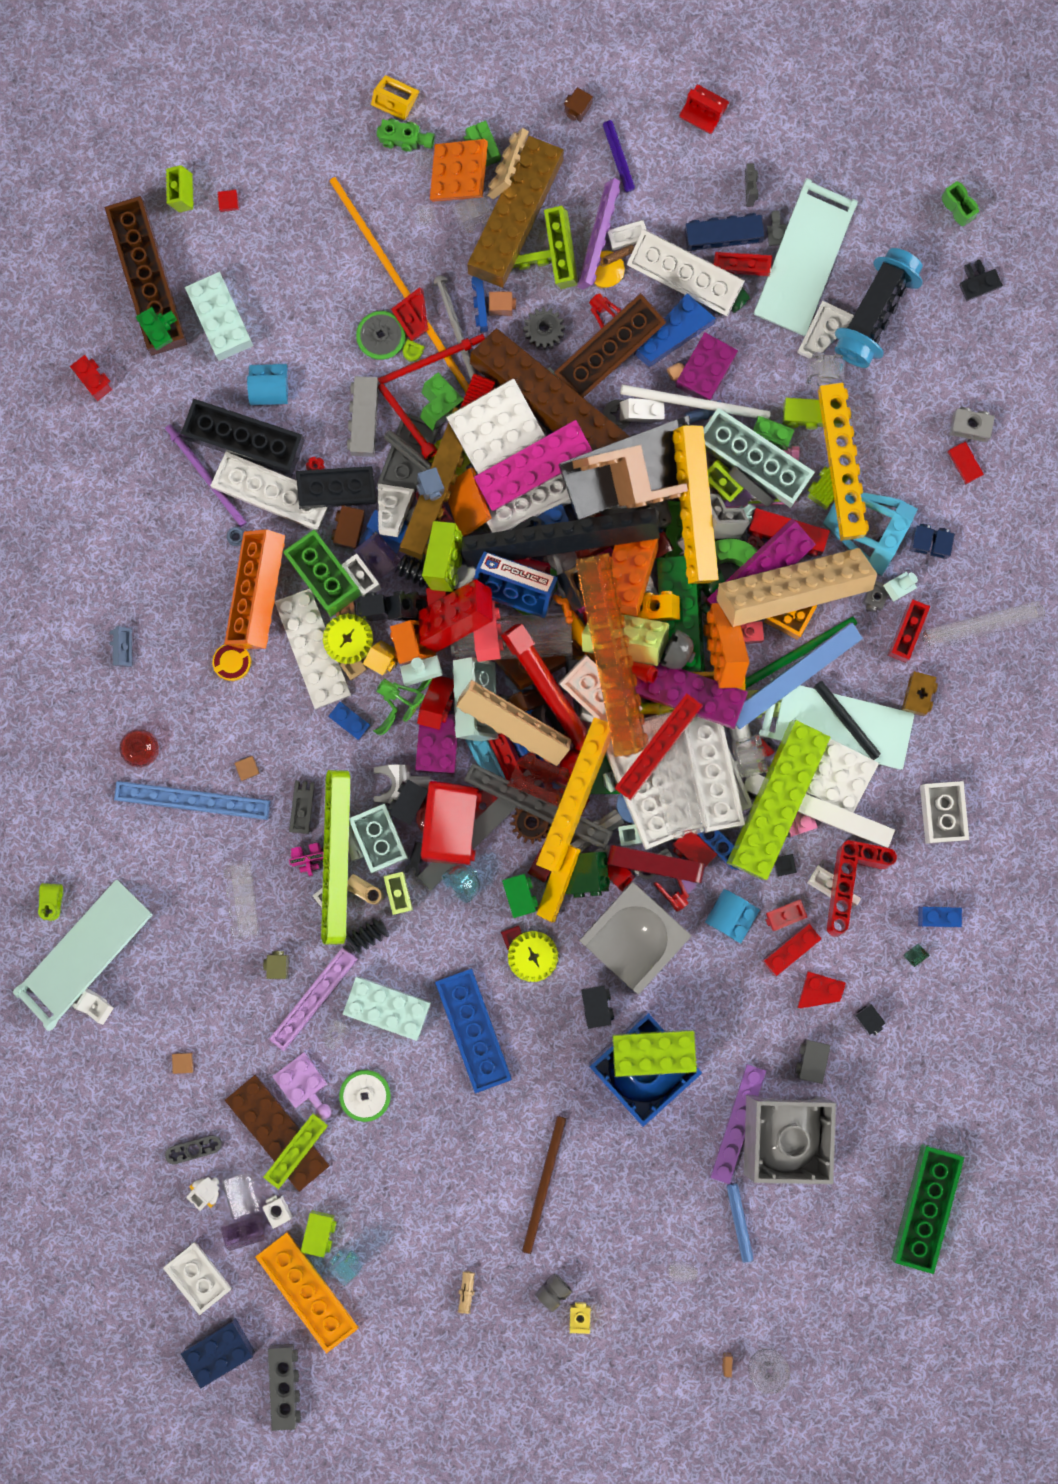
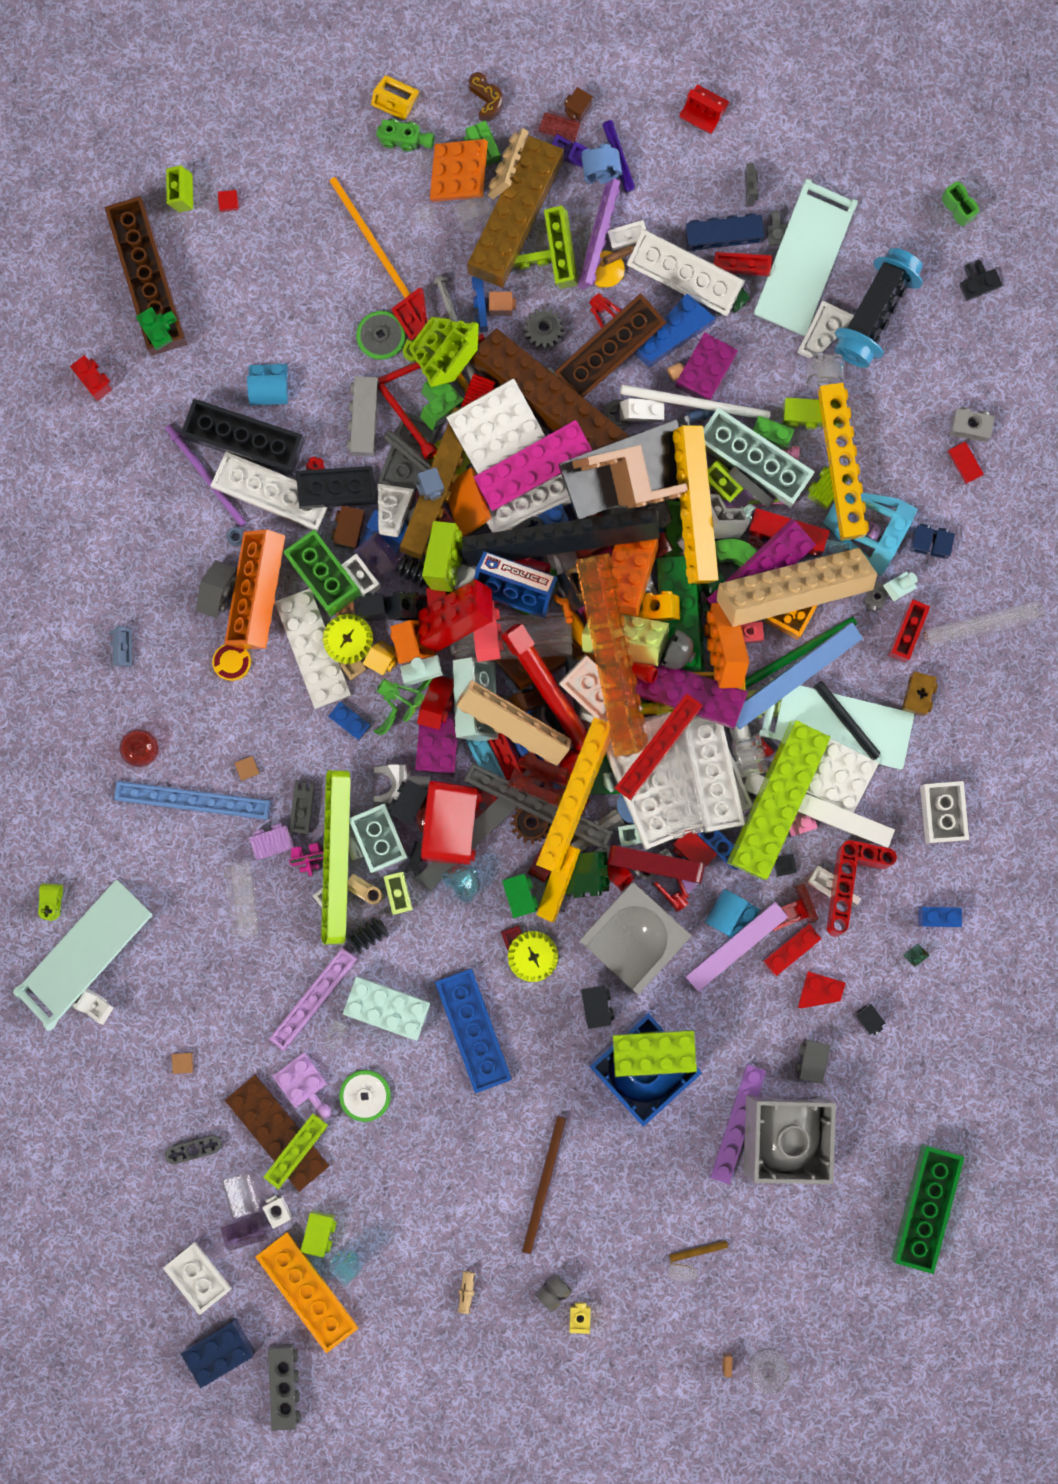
light aqua brick [185,272,253,361] -> none
white piece [186,1177,219,1211] -> none
olive brick [263,951,289,979] -> none
medium blue axle [727,1183,753,1263] -> none
none -> dark grey brick [195,560,237,618]
none -> lavender brick [249,823,295,860]
none -> lime wedge [409,317,479,387]
none -> reddish brown animal [469,72,503,122]
none -> clear red tile [539,112,581,142]
none -> dark purple slope [551,134,588,168]
none -> medium blue brick [582,144,622,184]
none -> pearl gold bar [669,1240,728,1262]
none -> lavender tile [686,901,788,992]
none -> clear red tile [794,883,819,923]
none -> clear light blue plate [825,539,849,554]
none -> lavender tile [866,521,880,541]

